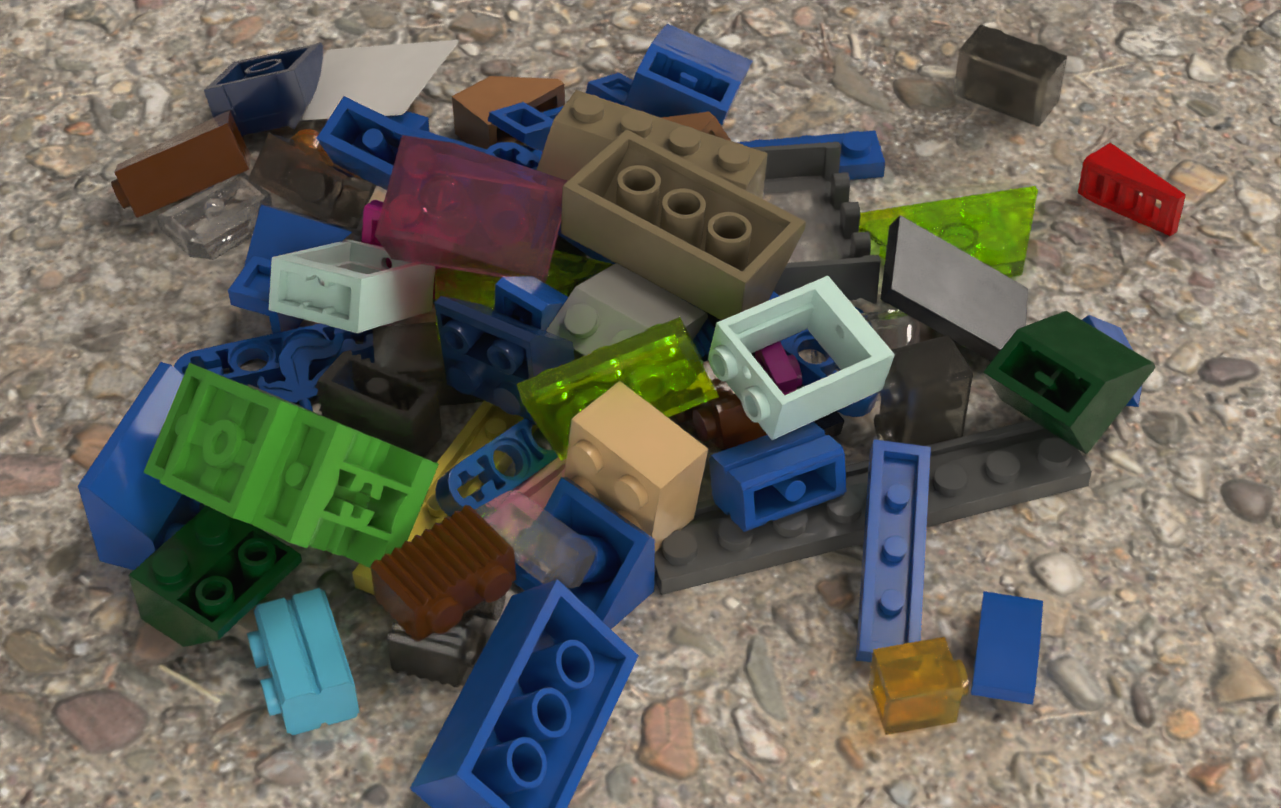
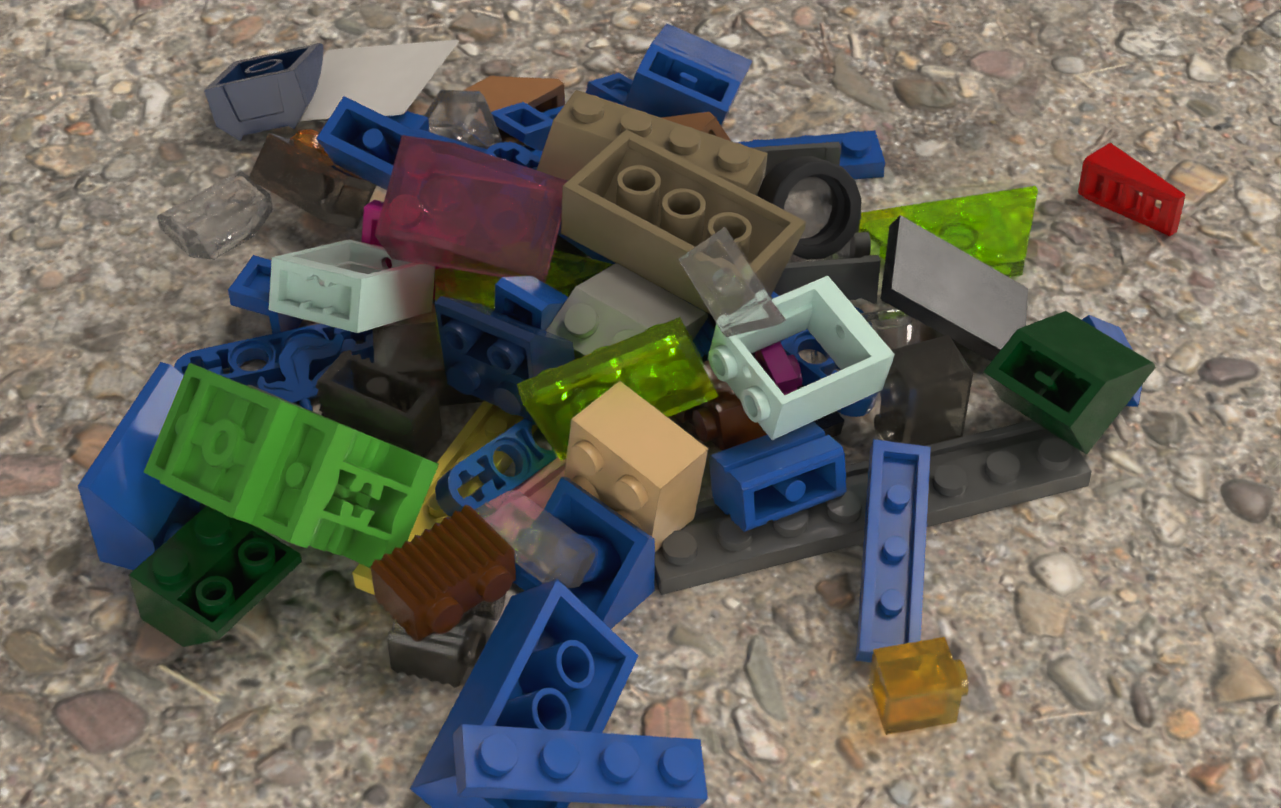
reddish brown slope [111,110,251,218] -> none
blue slope [244,205,352,267] -> none
medium azure brick [247,588,360,736] -> none
clear smoke brick [953,25,1067,127] -> none
blue slope [971,591,1043,705] -> none
none -> clear slope [424,90,503,149]
none -> blue plate [453,724,708,808]
none -> clear slope [678,227,786,337]
none -> black tyre [757,156,862,260]

